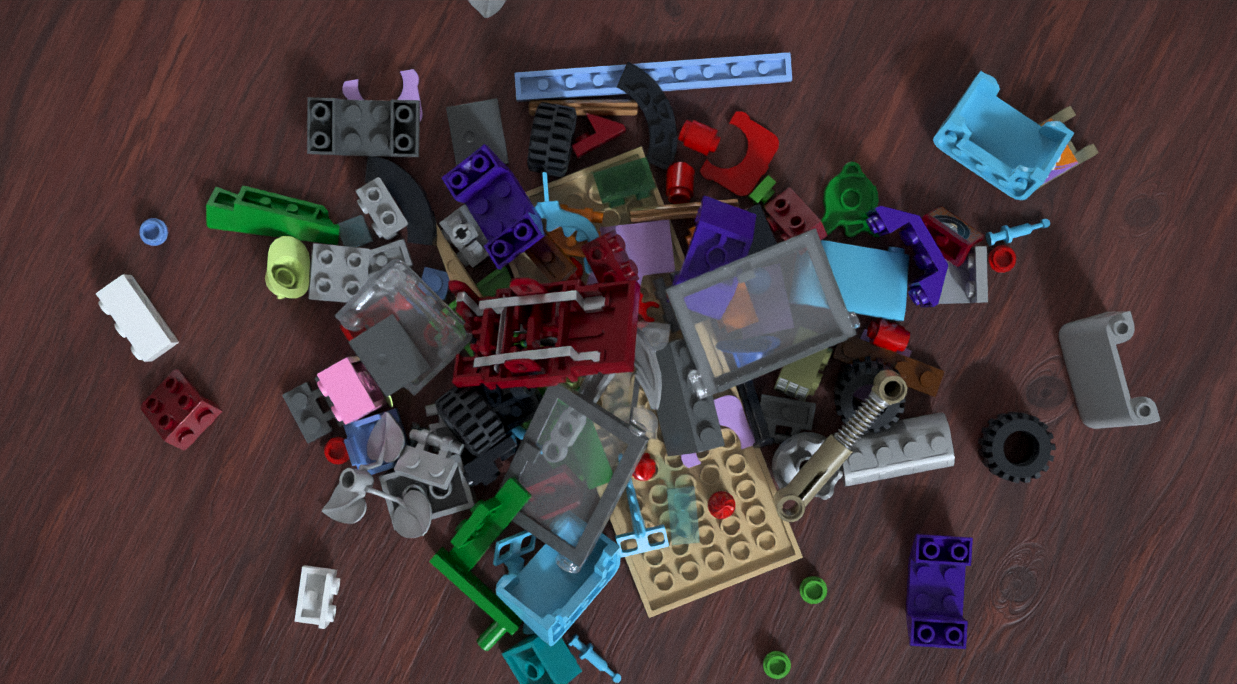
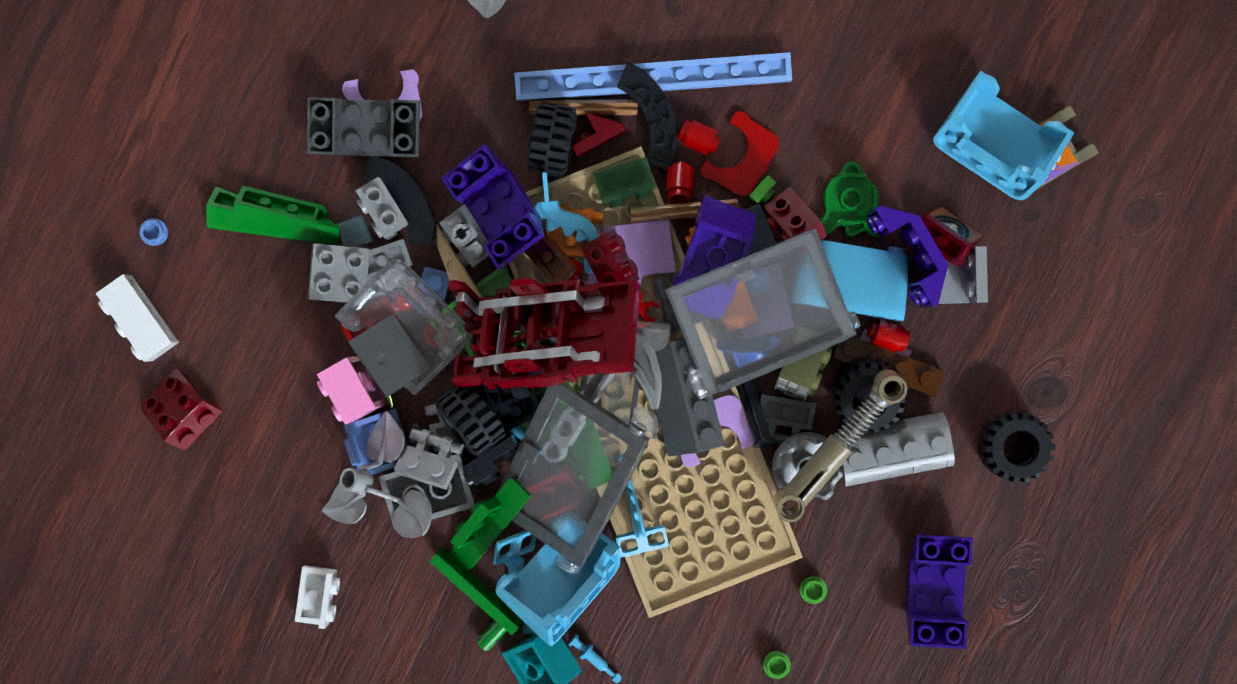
yellowish green piece [265,236,310,299] -> none
dark grey plate [282,376,345,444] -> none
red plate [324,437,350,465] -> none
dark grey piece [446,98,509,166] -> none
red plate [632,453,656,481] -> none
clear light blue plate [667,486,700,545] -> none
red plate [708,491,736,519] -> none
medium azure piece [986,219,1050,246] -> none
red plate [988,245,1016,273] -> none
light grey windscreen [1058,311,1160,429] -> none

